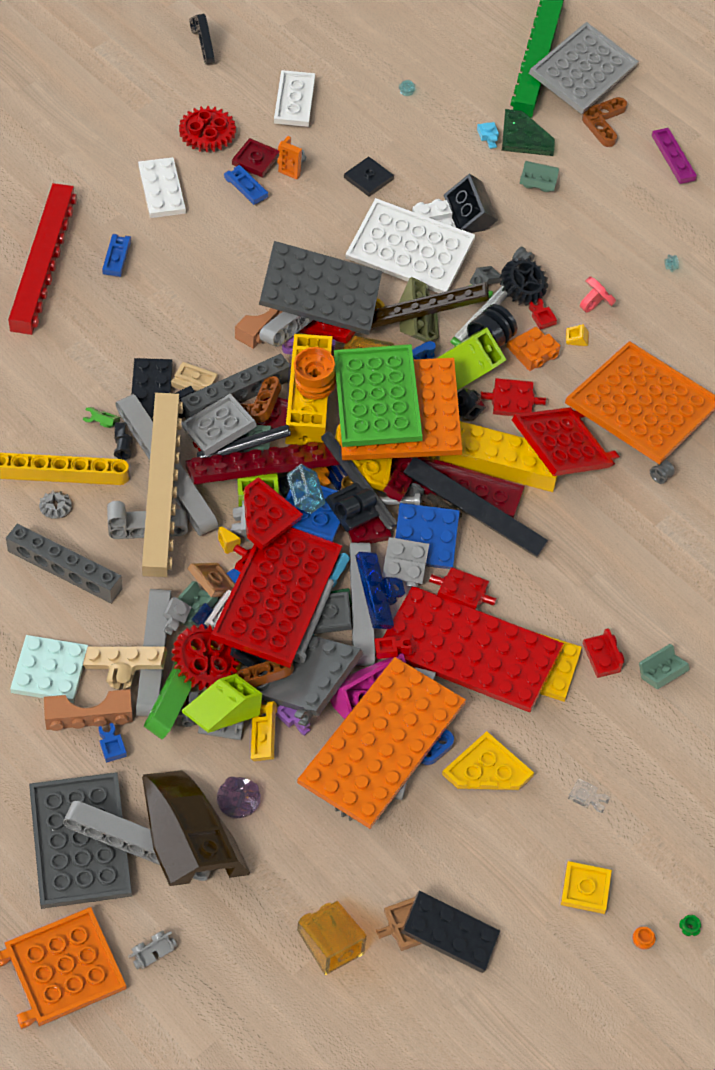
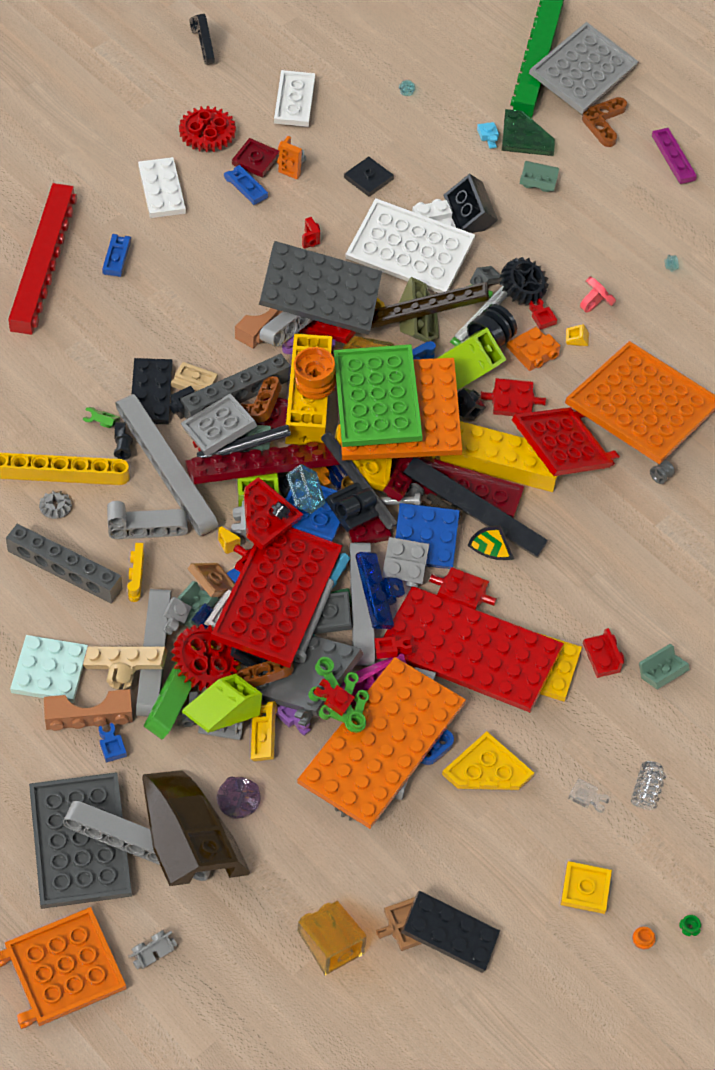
tan brick [142,393,183,577] -> none
dark grey wheel [512,246,535,262] -> none
none -> yellow plate [127,543,144,602]
none -> black plate [271,501,291,520]
none -> red bracket [302,217,320,249]
none -> bright green plant [308,657,369,733]
none -> red plate [314,679,355,716]
none -> shield [467,525,514,560]
none -> clear piece [631,761,666,810]

